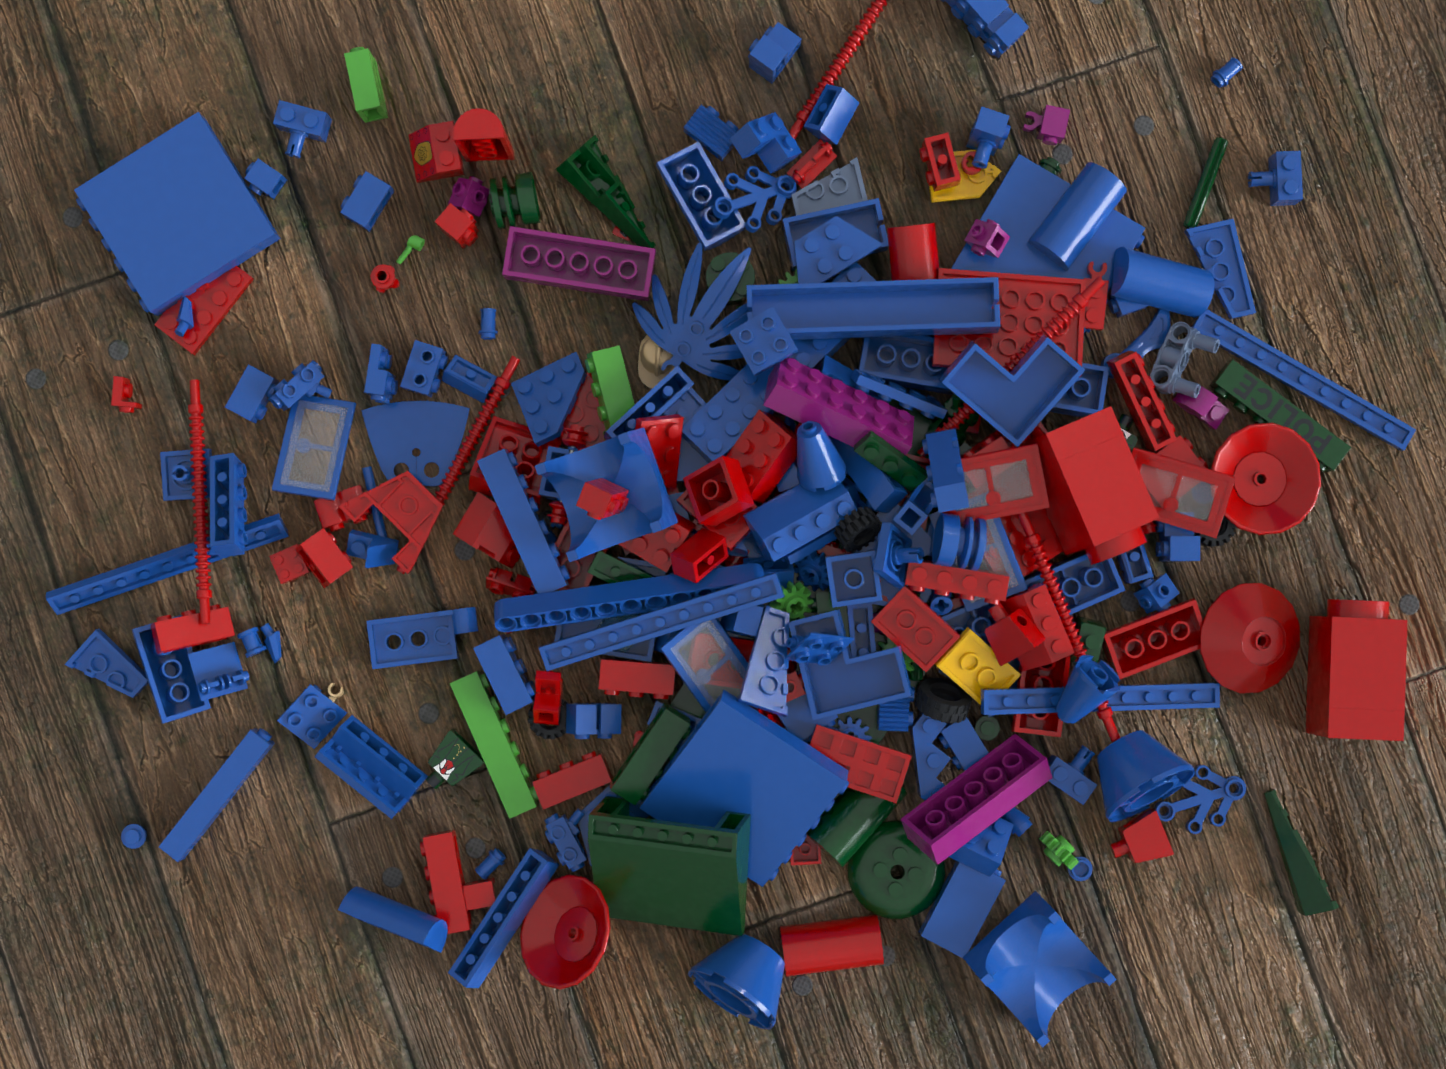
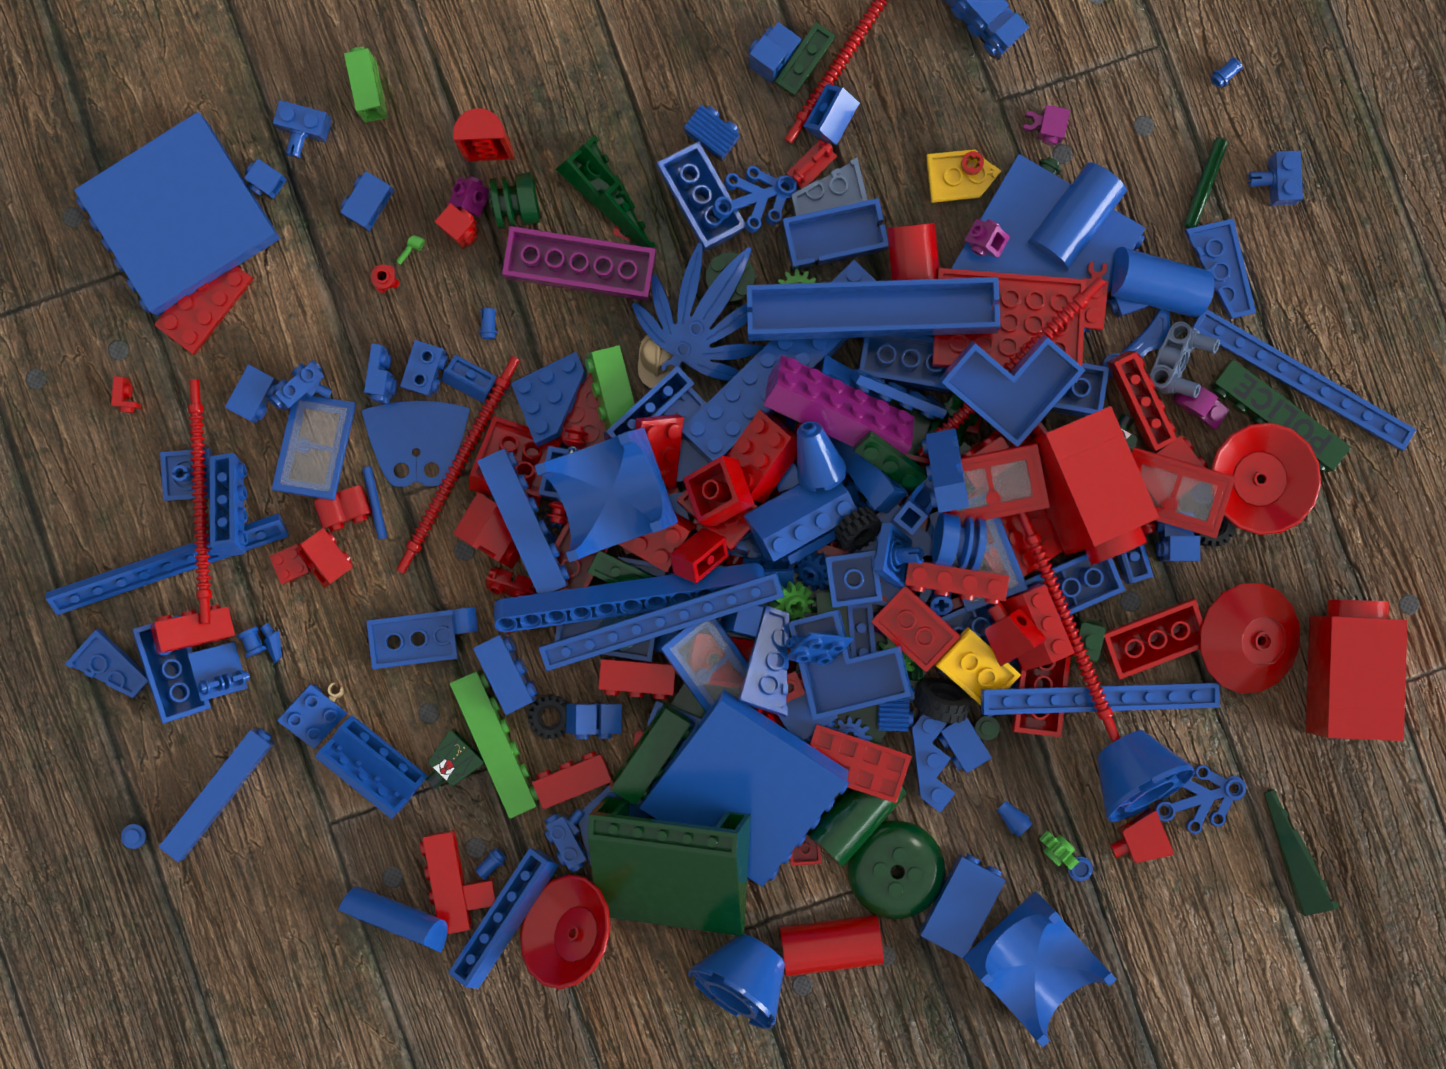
blue bar [174,296,194,337] -> none
red wing [339,471,444,574] -> none
blue slope [346,529,399,568] -> none
red slope [408,121,465,183] -> none
red brick [533,670,563,725] -> none
red brick [576,478,629,520] -> none
blue brick [730,112,802,174] -> none
blue plate [730,306,799,376] -> none
blue wing [794,216,882,284] -> none
magenta brick [901,734,1053,865] -> none
red brick [919,132,961,192] -> none
blue brick [949,818,1014,877] -> none
blue brick [966,107,1011,169] -> none
blue brick [1048,745,1097,805] -> none
blue cone [1056,655,1121,724] -> none
blue brick [1133,573,1180,614] -> none
none -> dark green plate [775,22,836,97]

